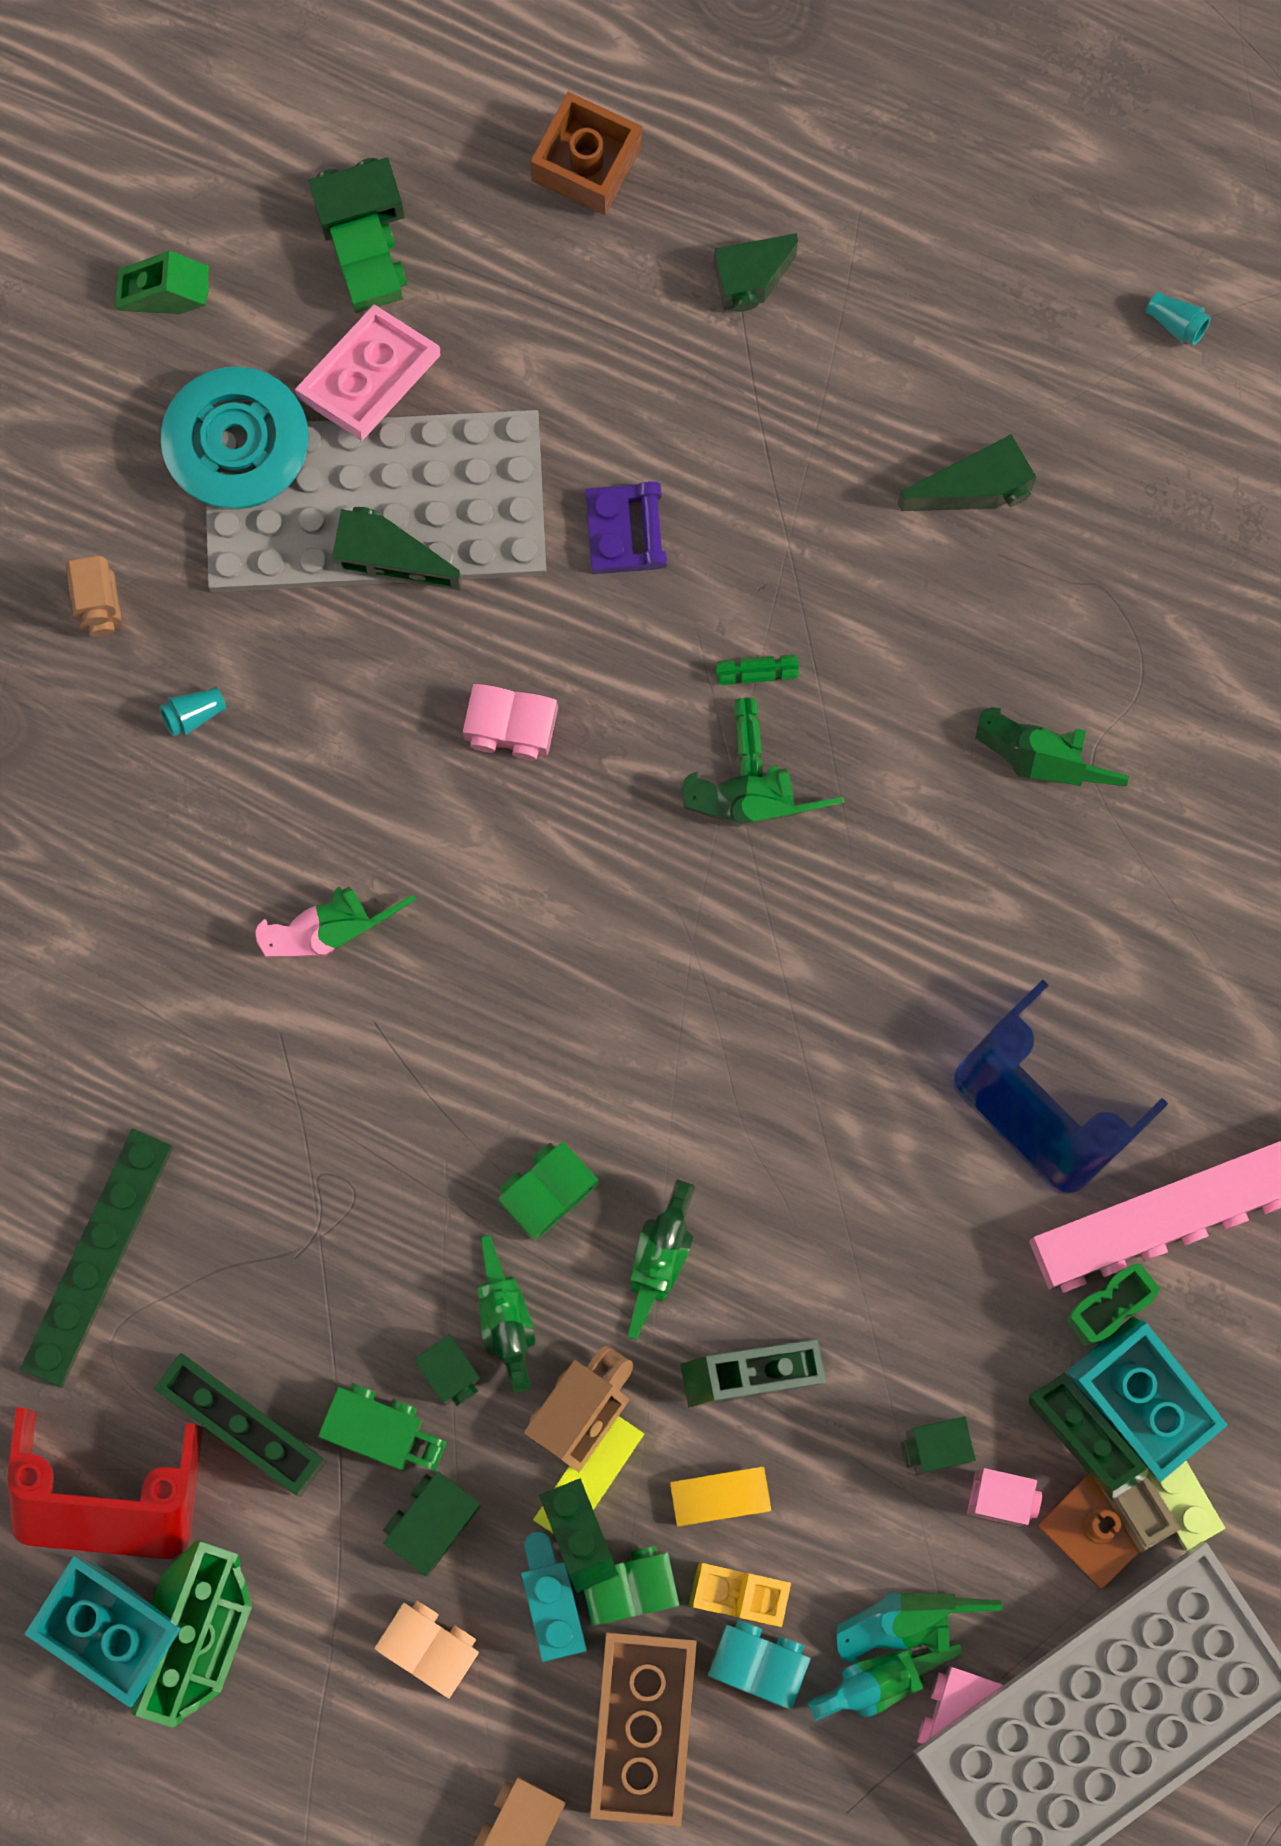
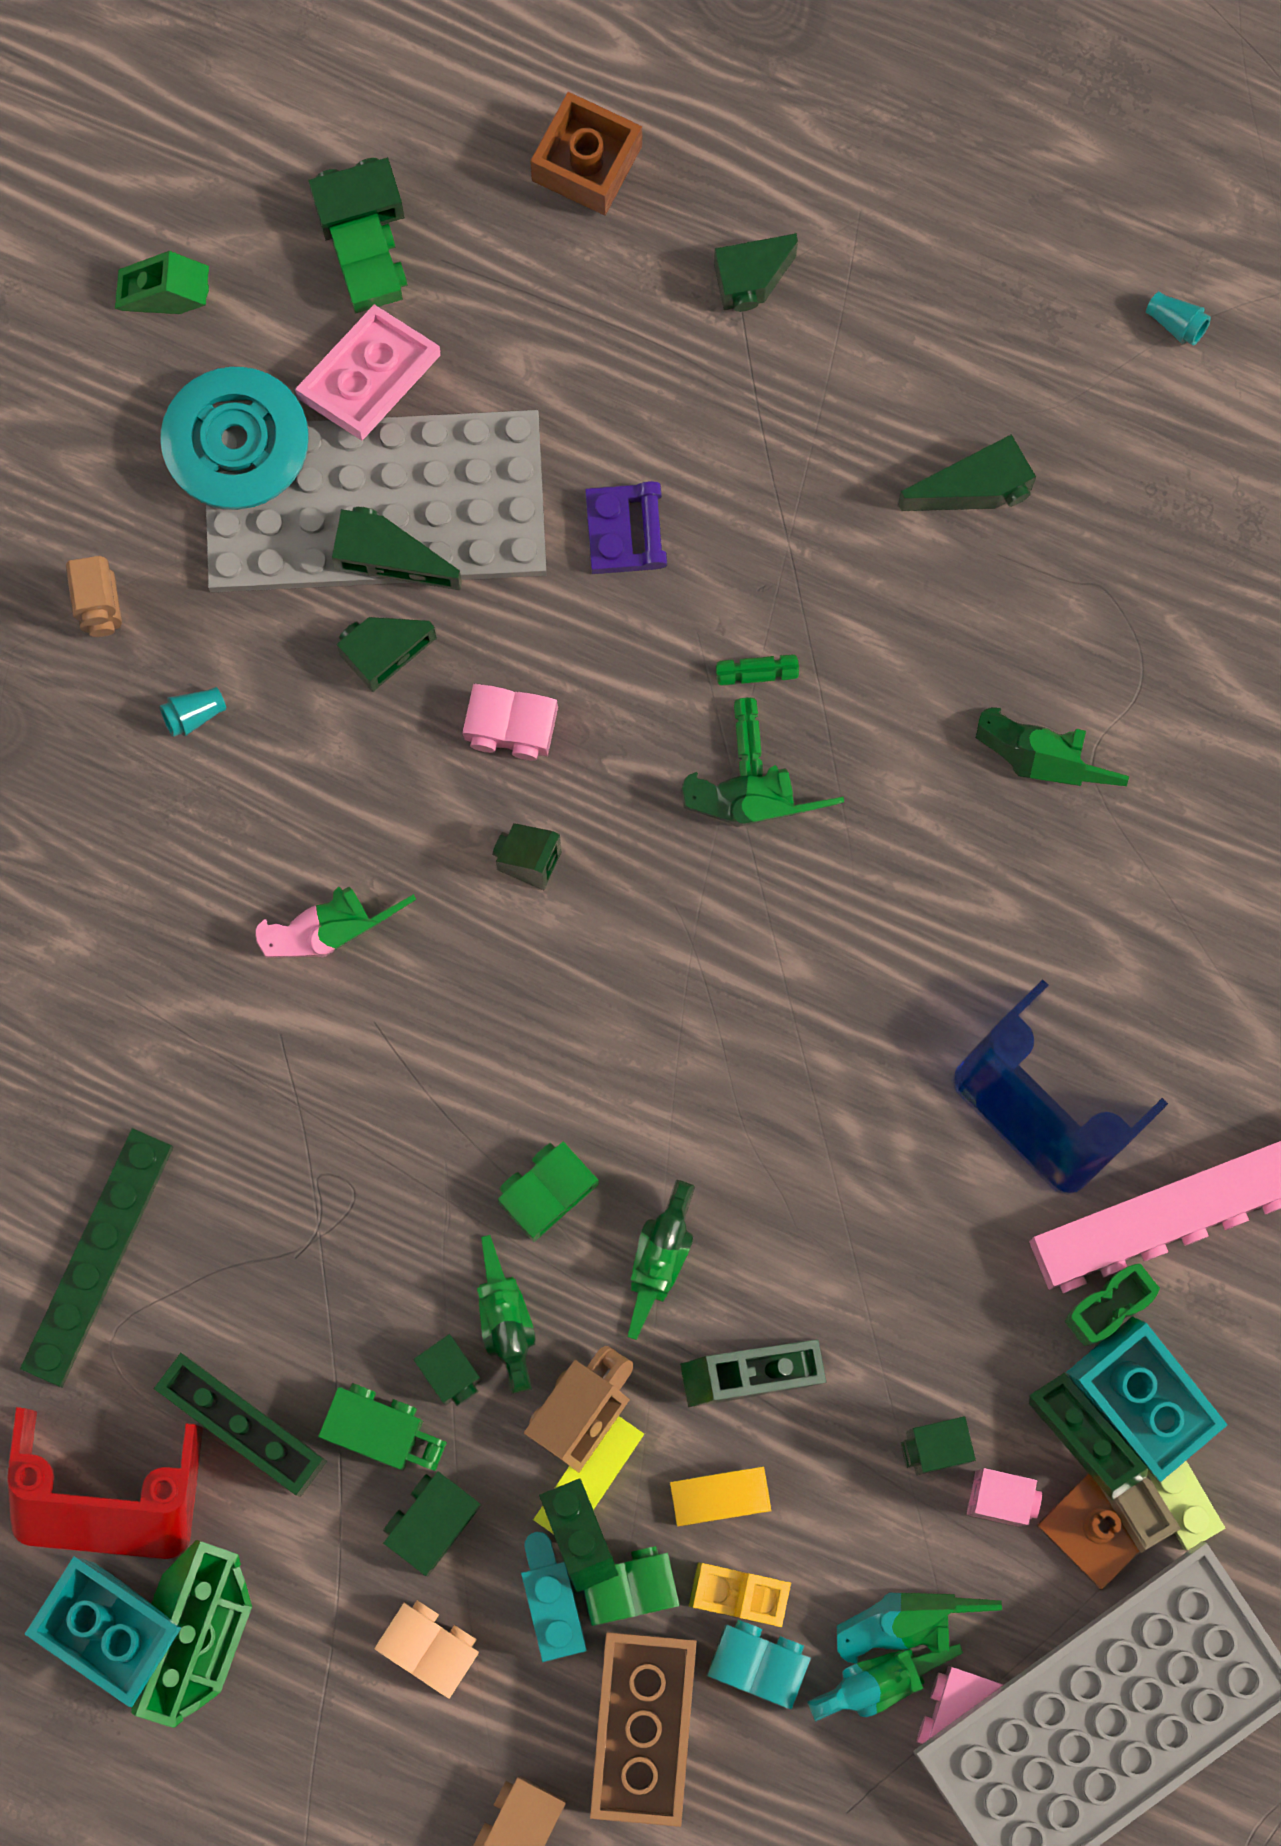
none -> dark green slope [336,617,437,692]
none -> dark green slope [492,823,562,891]

